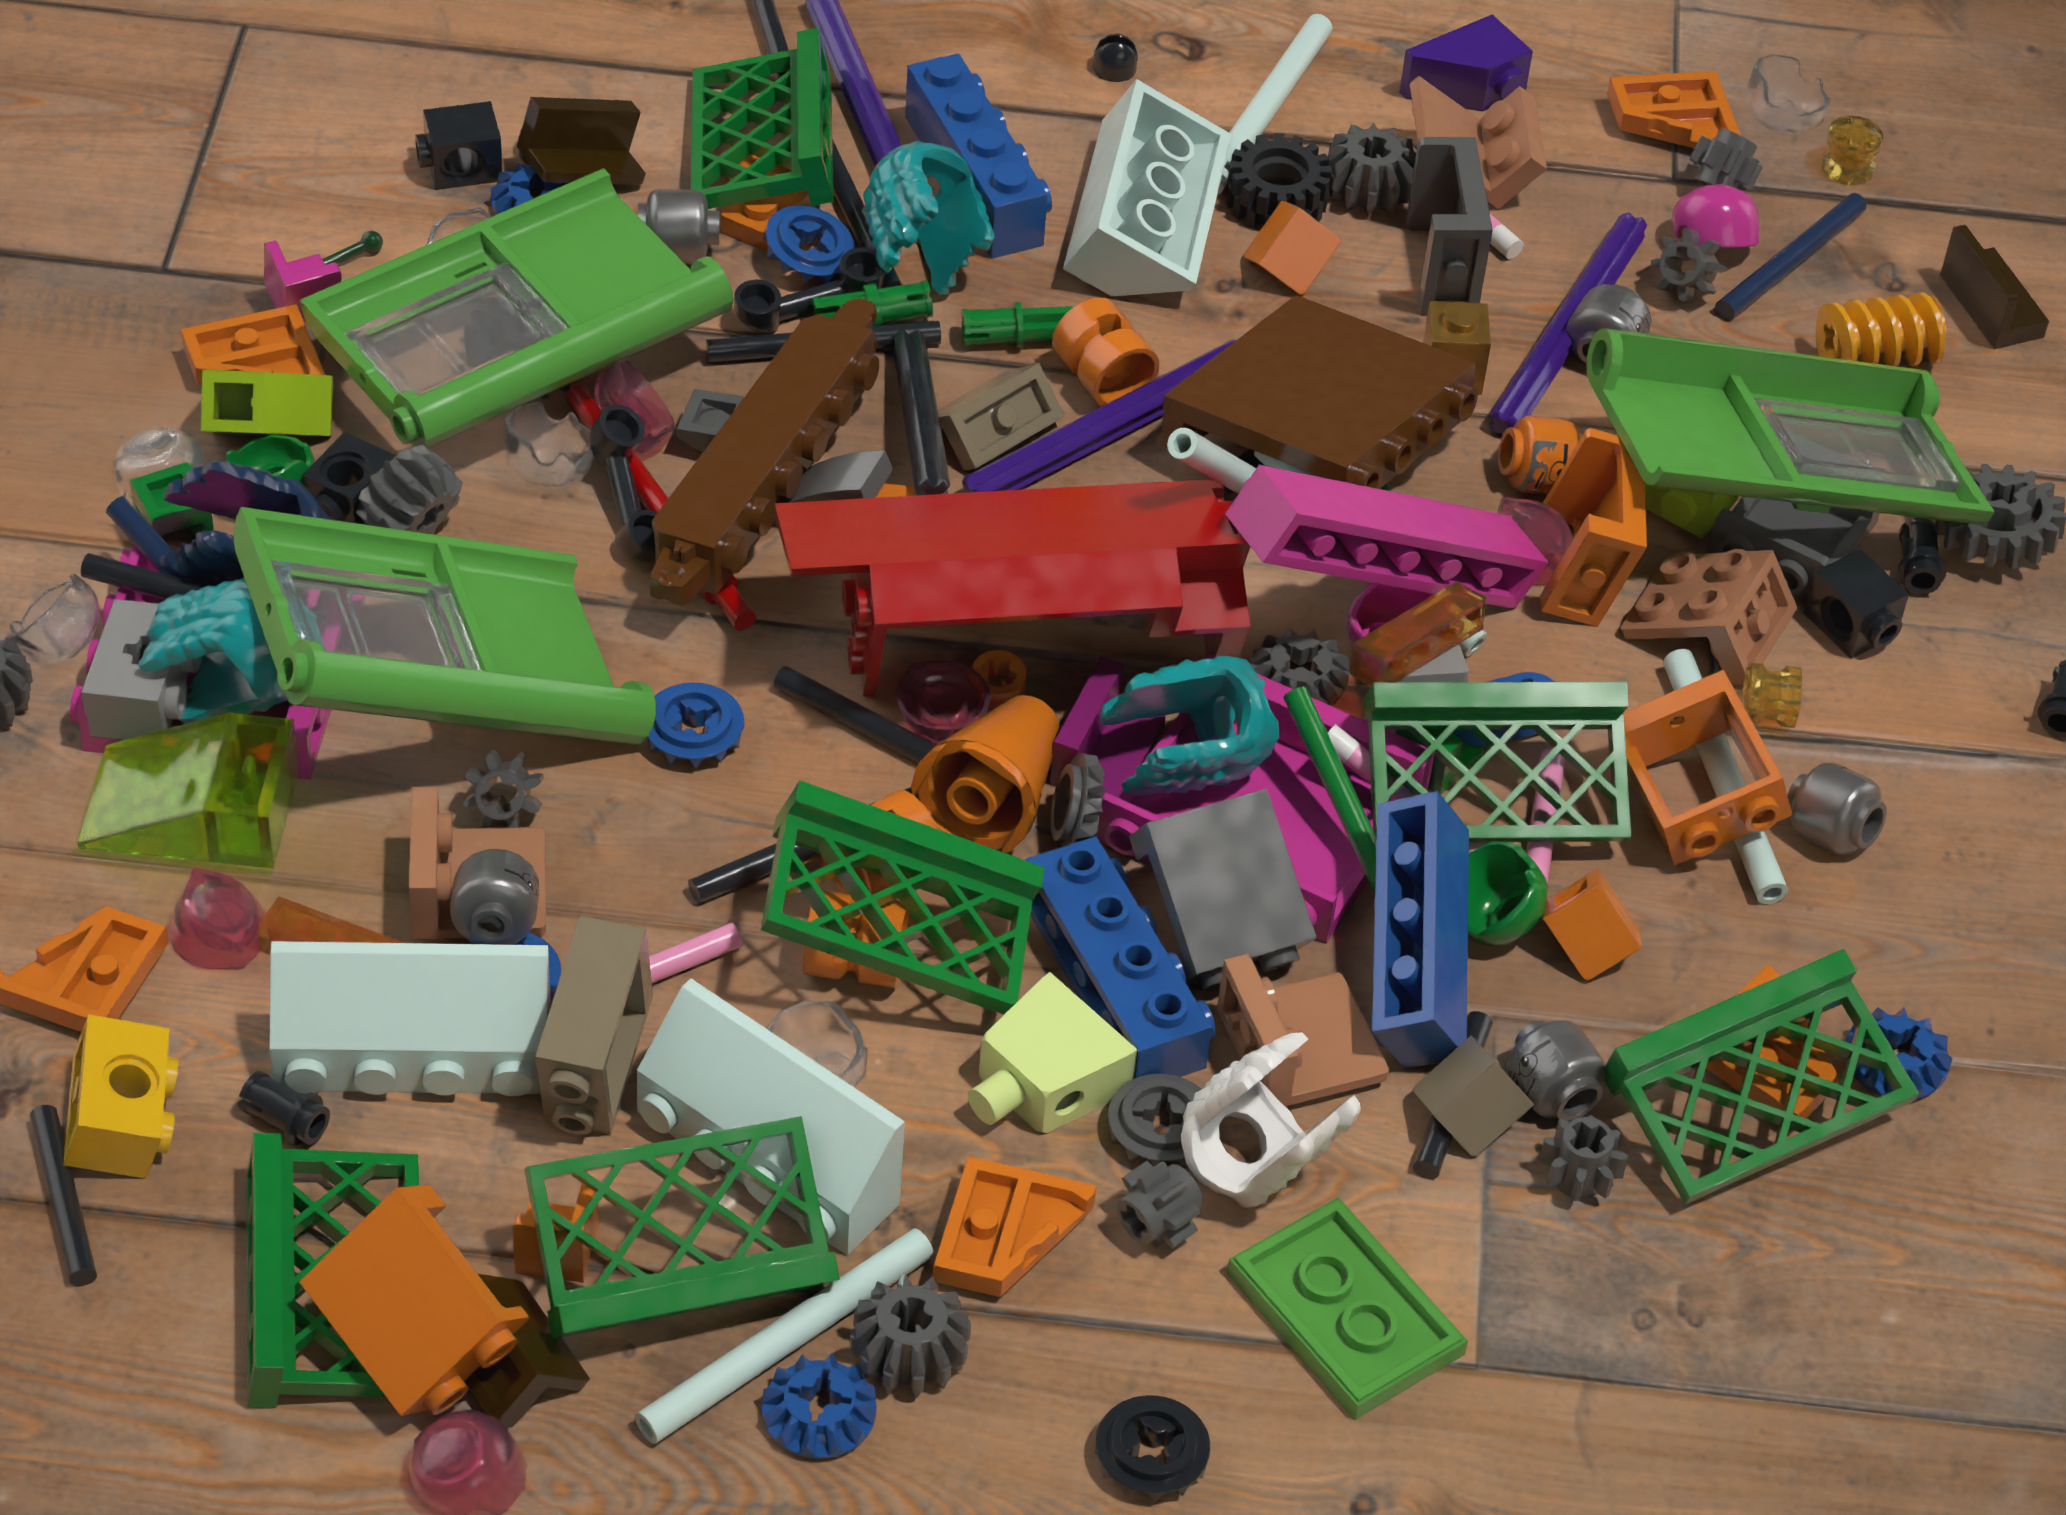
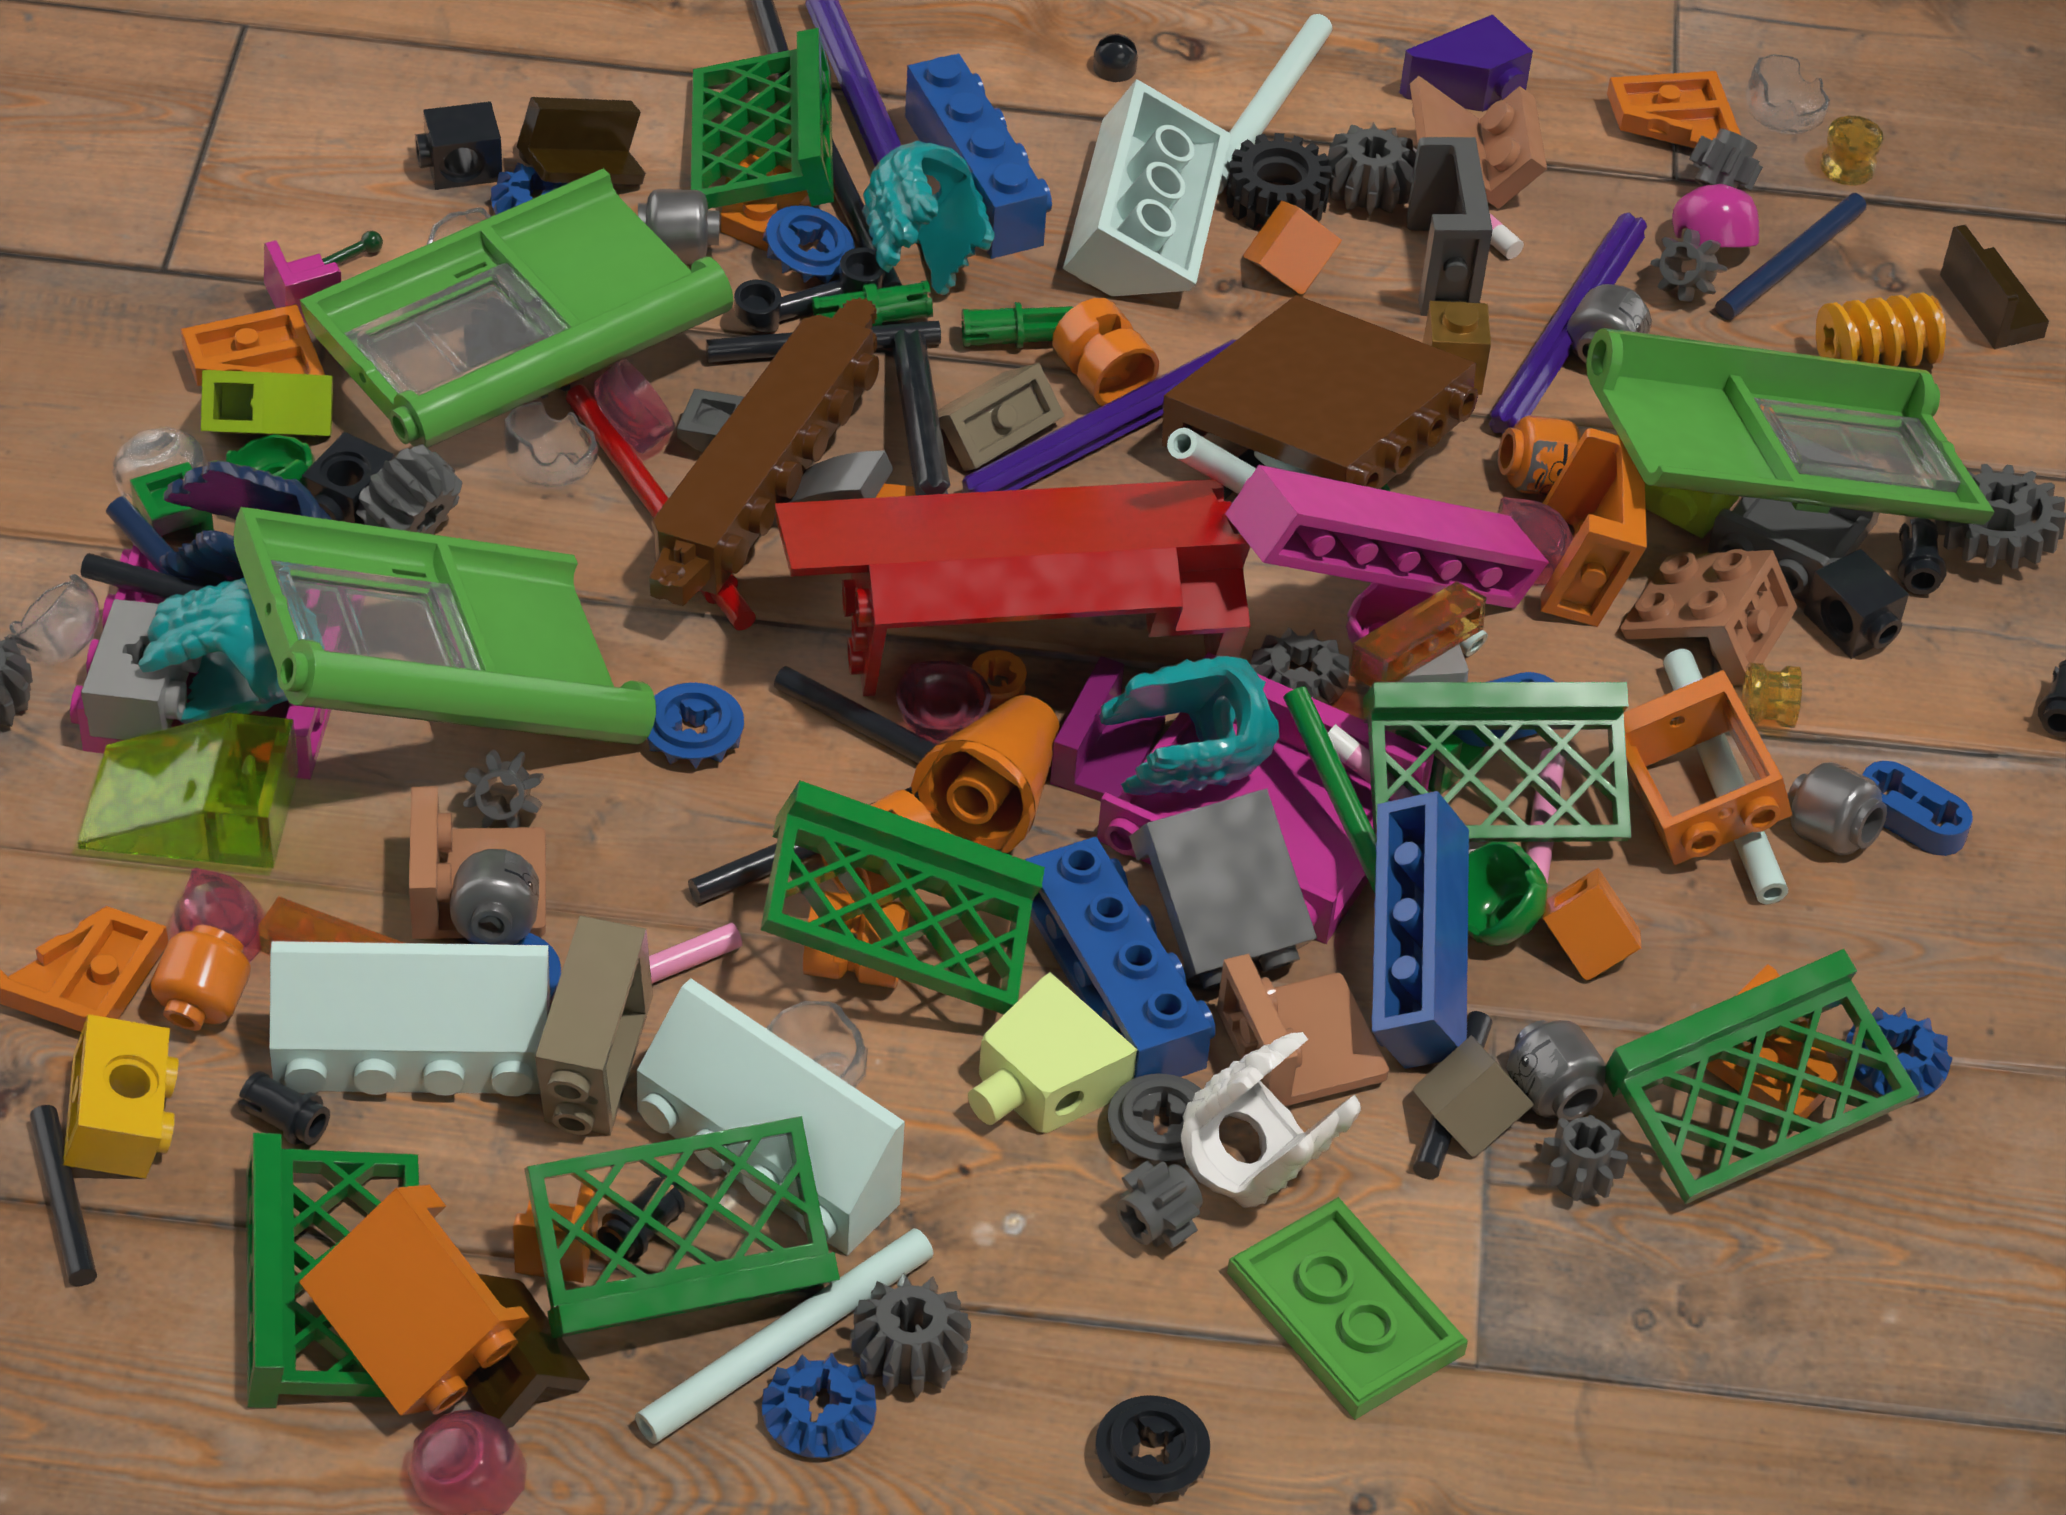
black bar [589,404,657,562] -> none
orange wing [933,1156,1097,1297] -> none
dark grey gear [1050,753,1106,848] -> none
none -> orange head [151,925,251,1031]
none -> black pin [598,1177,685,1260]
none -> blue beam [1862,761,1973,856]

